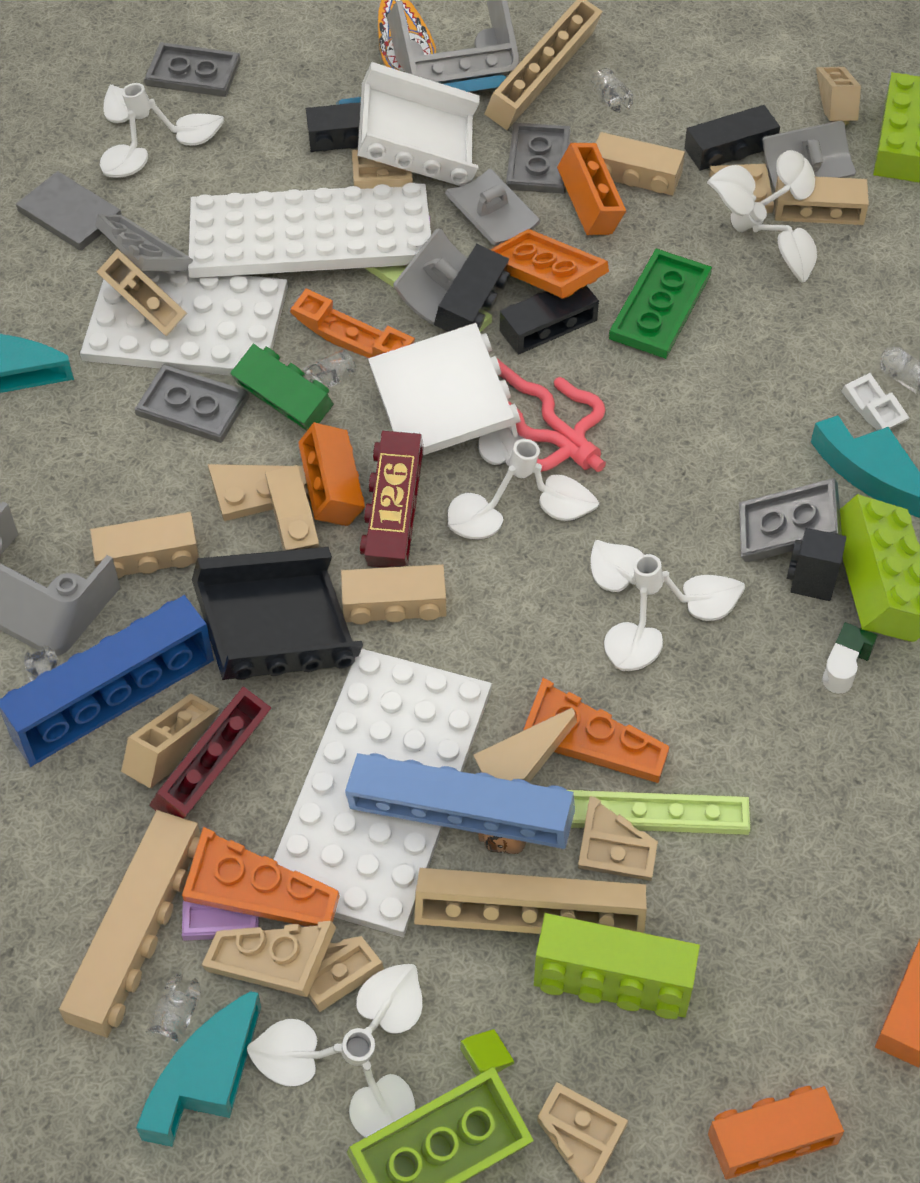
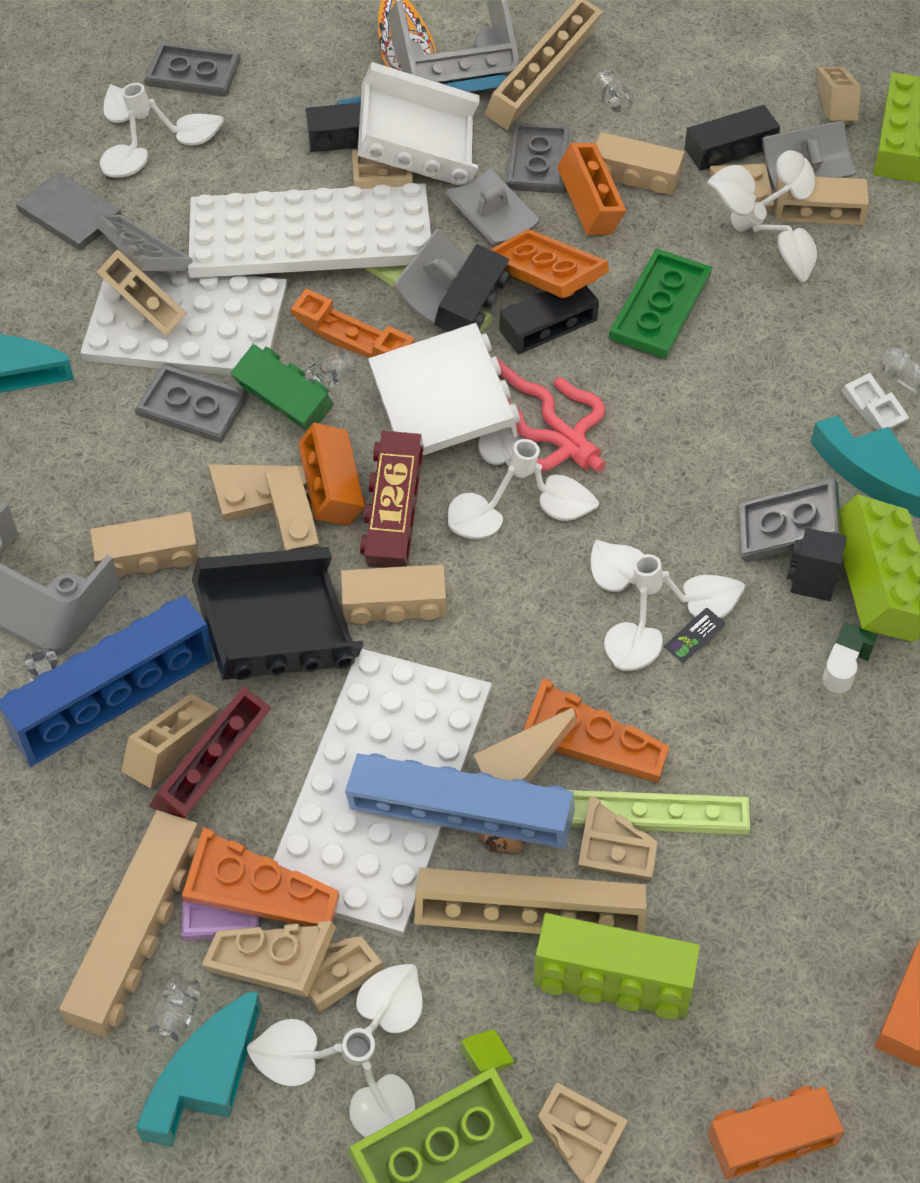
none -> black sticker [664,608,725,663]

